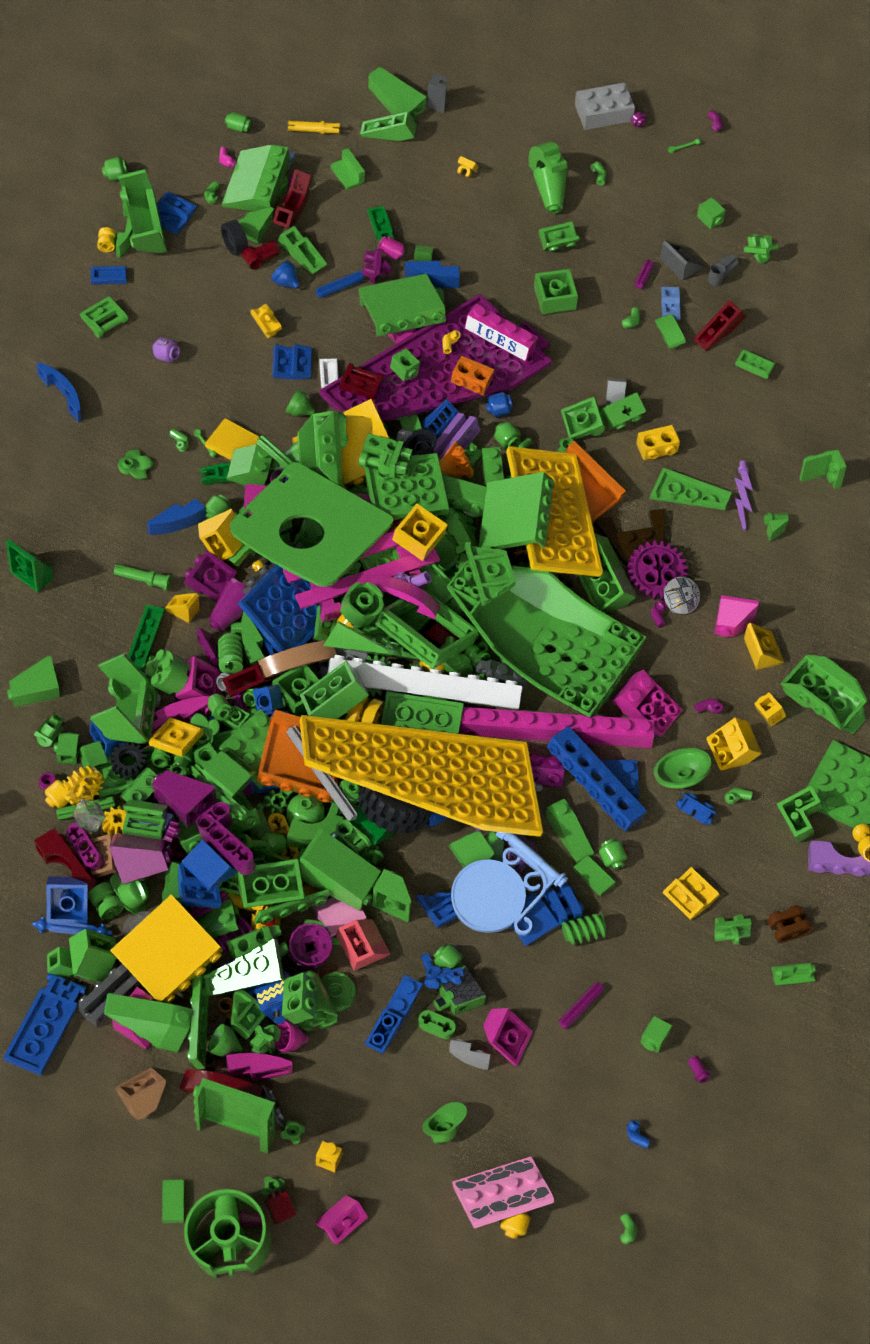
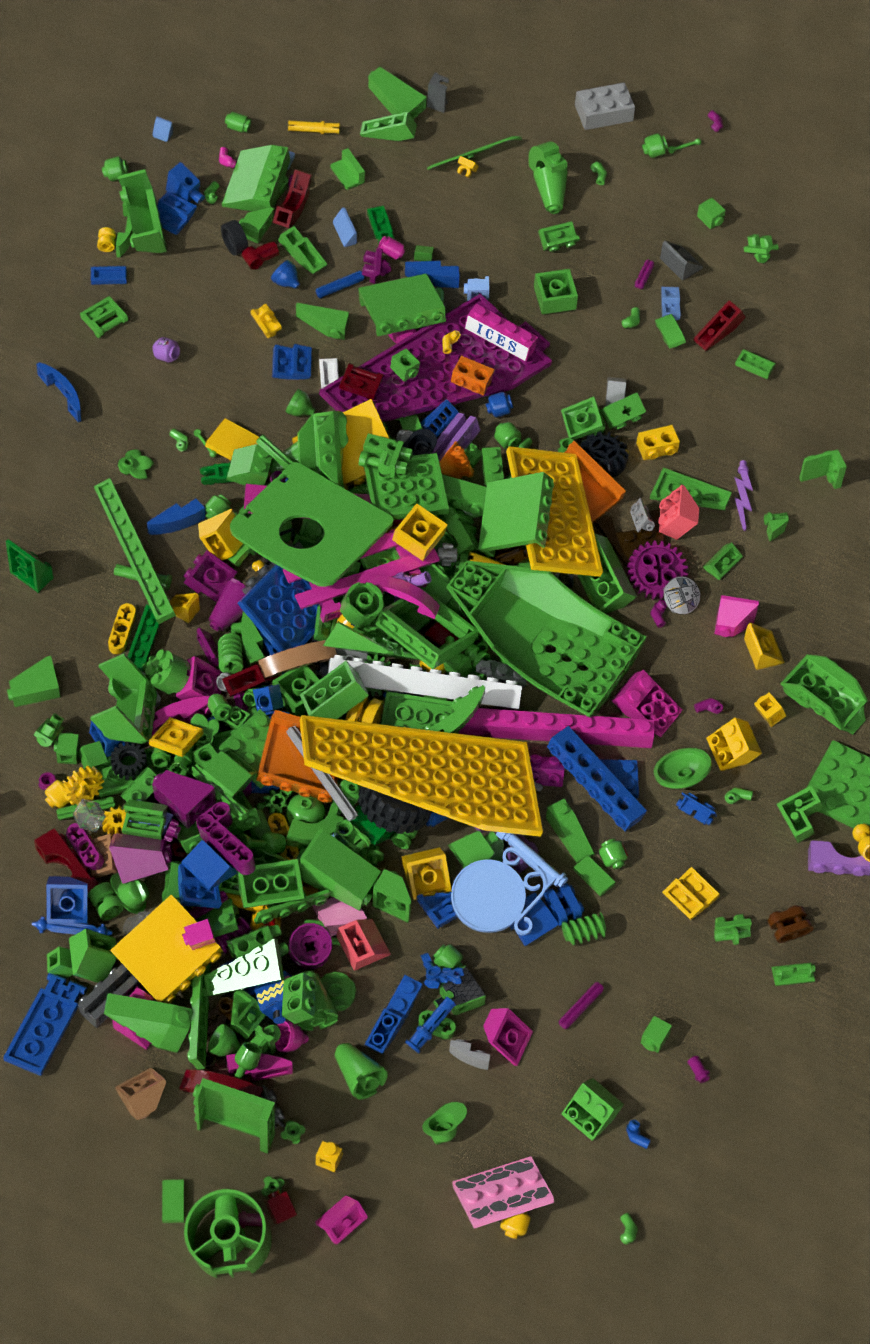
bright green wing [465,542,516,606] -> none
magenta plate [631,112,646,127] -> none
dark grey piece [708,254,739,286] -> none
none -> bright green plate [94,478,176,624]
none -> yellow beam [108,603,136,654]
none -> medium blue slope [153,117,173,142]
none -> blue torso [166,162,205,204]
none -> dark pink brick [182,919,216,950]
none -> bright green piece [234,1042,262,1080]
none -> bright green slope [296,303,349,340]
none -> medium blue slope [333,207,357,247]
none -> bright green cone [334,1043,388,1100]
none -> bright green wheel [391,830,418,849]
none -> yellow slope [401,847,452,900]
none -> blue pin [405,996,457,1054]
none -> bright green slope [424,685,485,733]
none -> bright green piece [427,136,522,170]
none -> light grey gear [436,543,457,567]
none -> light blue brick [464,276,489,301]
none -> bright green slope [561,1078,624,1141]
none -> black gear [581,431,629,478]
none -> light grey hinge [630,498,655,532]
none -> bright green head [642,133,668,158]
none -> coral slope [658,485,699,540]
none -> bright green slope [703,542,743,580]

